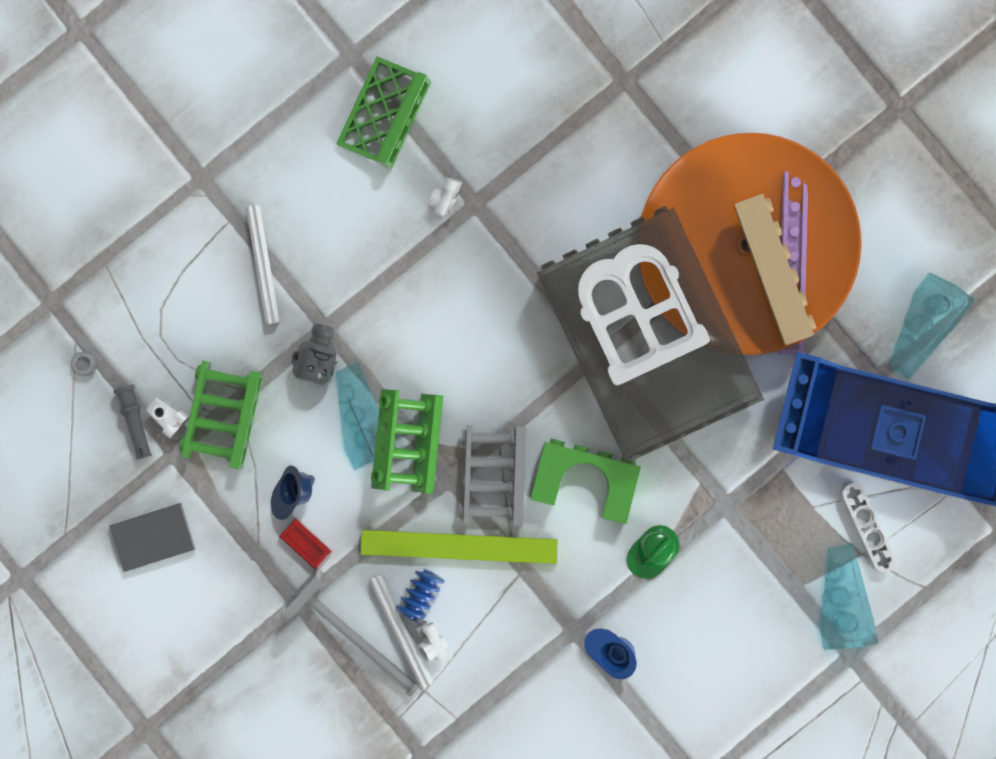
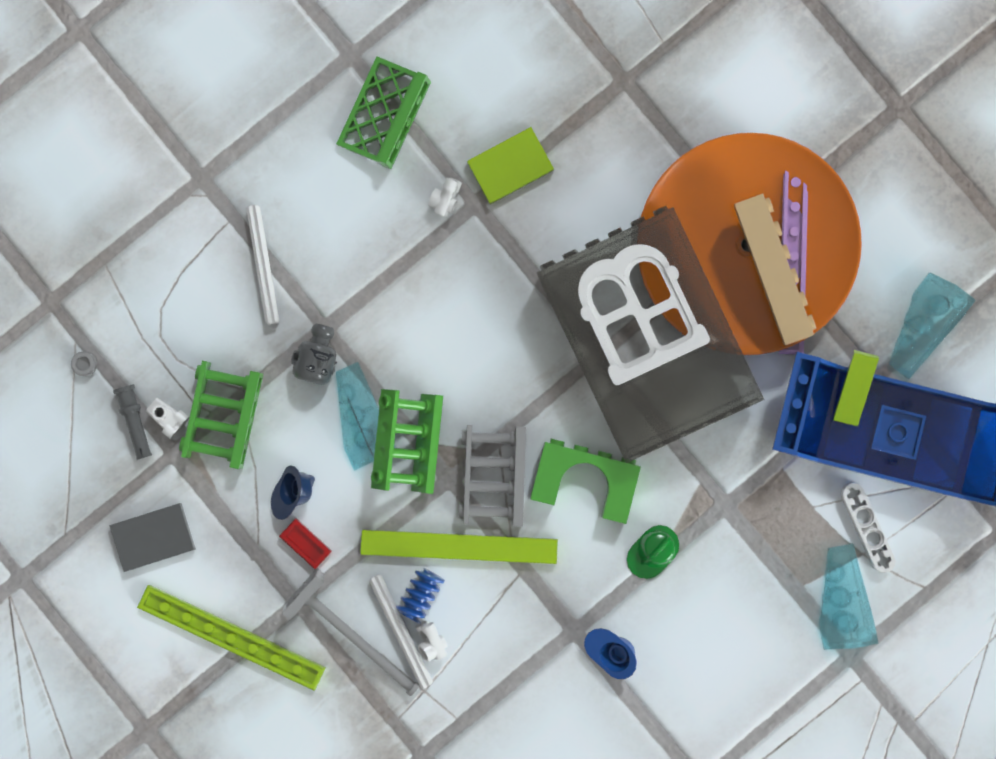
none -> lime tile [137,585,326,691]
none -> lime tile [467,127,554,205]
none -> lime tile [833,350,879,426]

